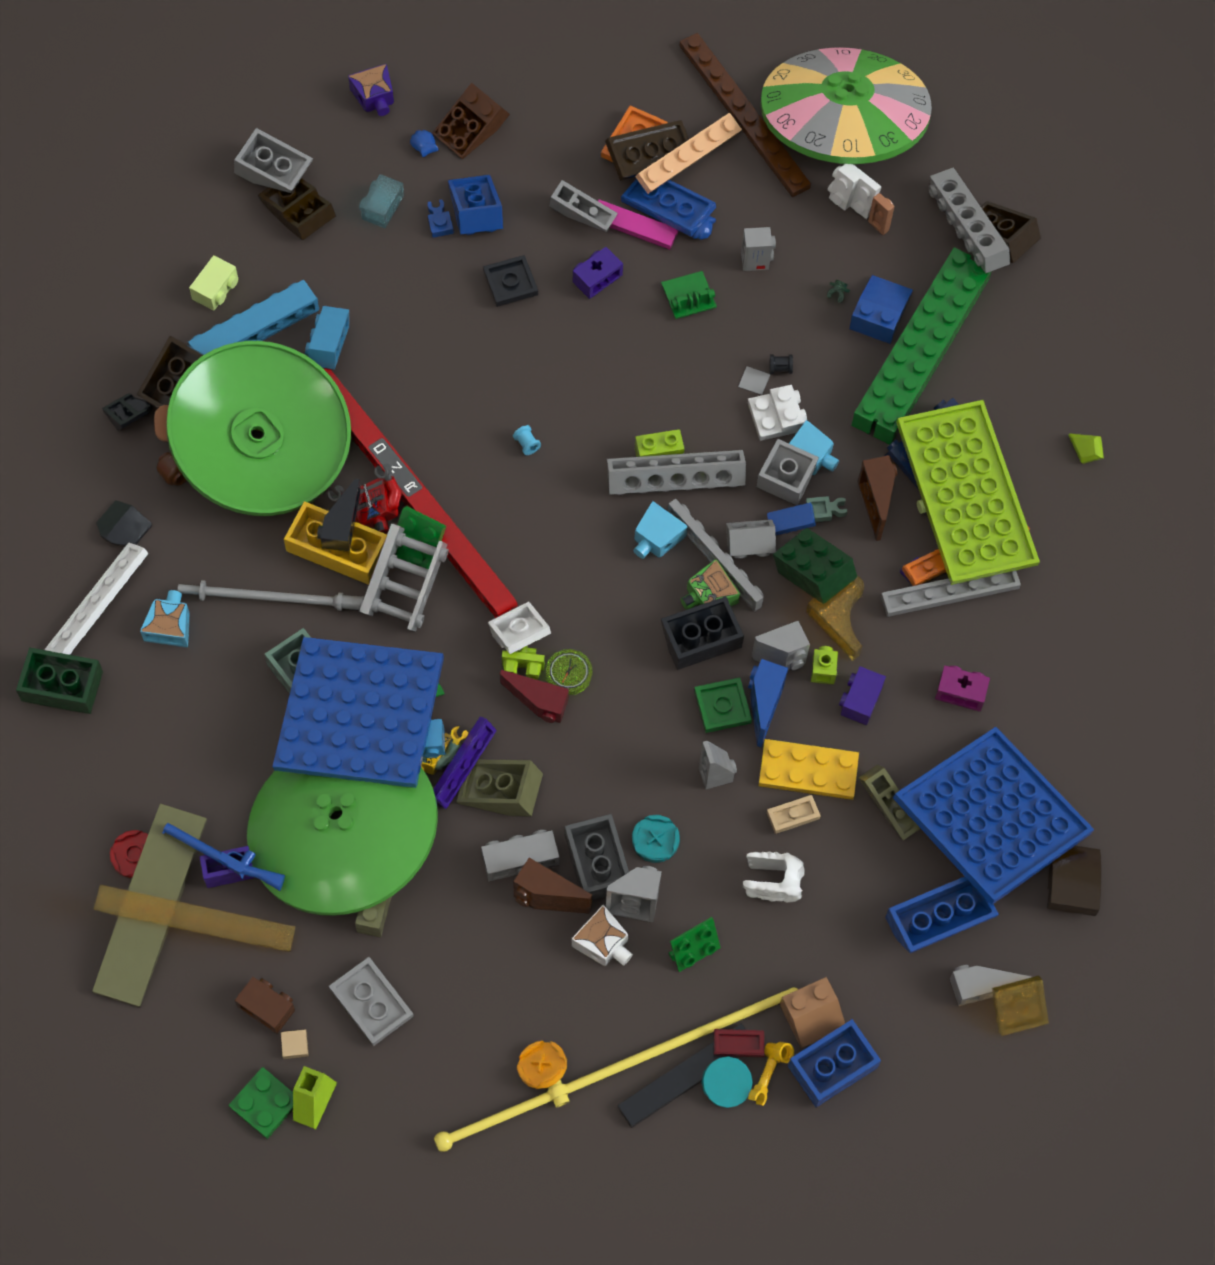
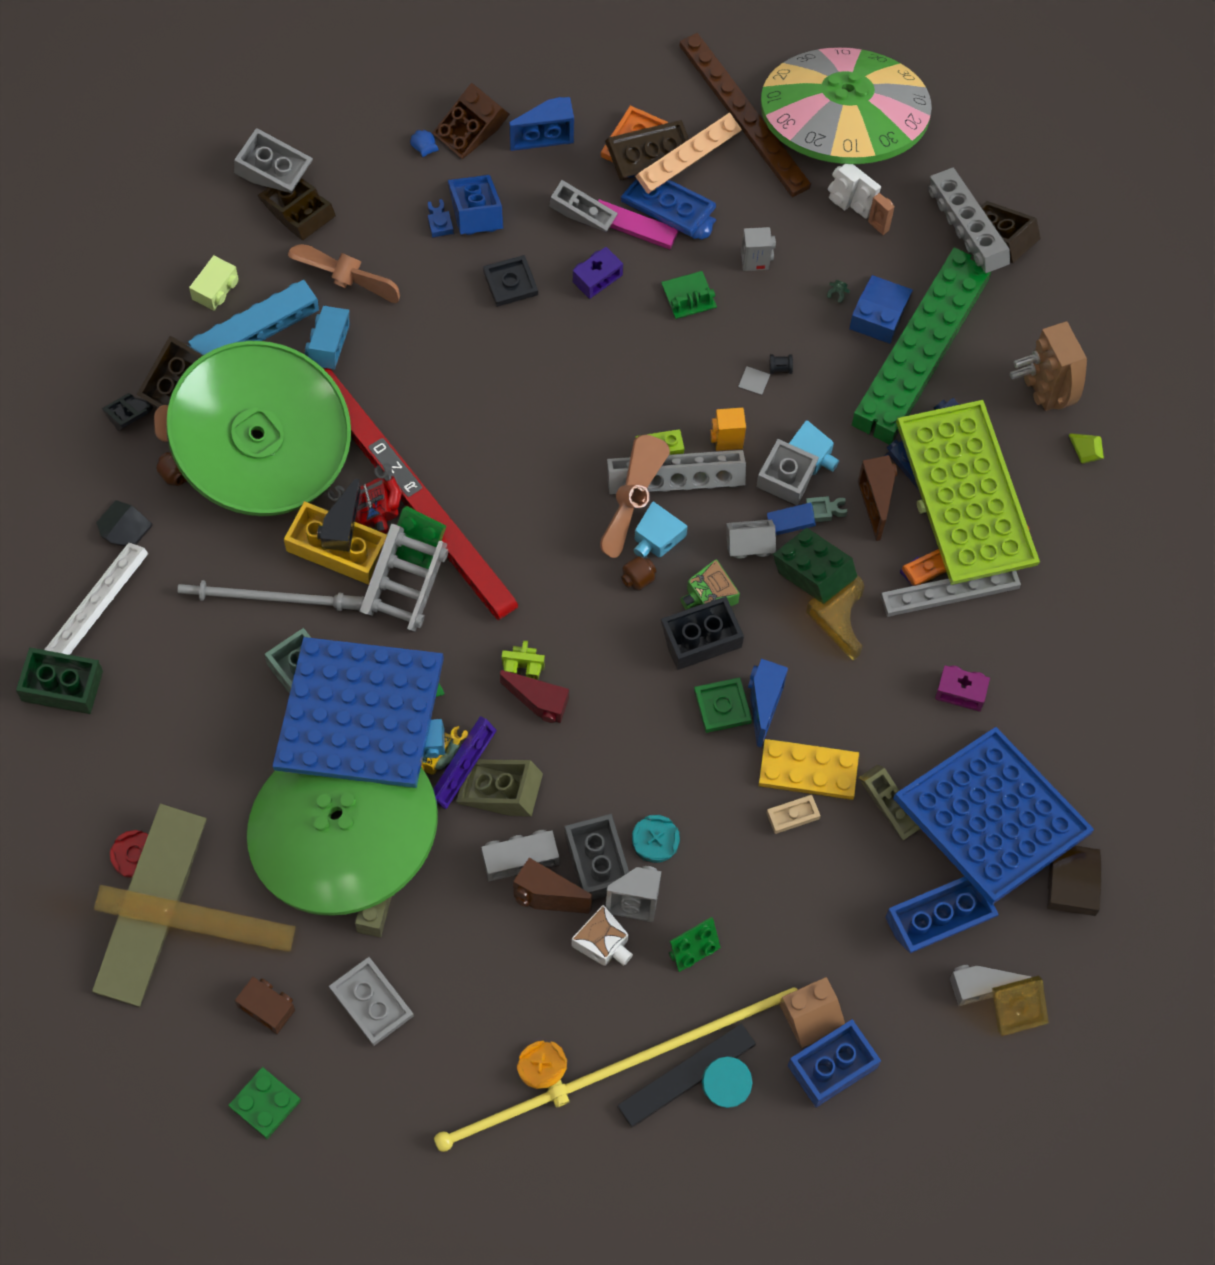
torso [140,590,190,647] -> none
blue piece [162,823,285,891] -> none
dark purple brick [200,846,254,888] -> none
tan tile [281,1029,309,1059] -> none
lime slope [293,1066,337,1130] -> none
dark purple torso [348,64,394,116] -> none
clear light blue brick [359,174,404,228] -> none
white plate [488,602,551,654] -> none
medium azure bush [513,425,541,455] -> none
clear neon green tile [546,649,592,695] -> none
light grey plate [668,499,764,612] -> none
light grey slope [699,741,737,789] -> none
dark red tile [714,1029,764,1057] -> none
white piece [743,852,805,903] -> none
white plate [748,385,807,441] -> none
yellow brick [748,1042,794,1106] -> none
light grey slope [752,621,810,670] -> none
lime brick [811,646,838,684] -> none
dark purple brick [839,666,886,725] -> none
none -> nougat piece [288,244,400,303]
none -> blue slope [509,97,574,151]
none -> nougat piece [600,435,670,558]
none -> reddish brown head [621,556,657,590]
none -> light orange brick [710,408,746,451]
none -> medium nougat piece [1010,321,1087,411]

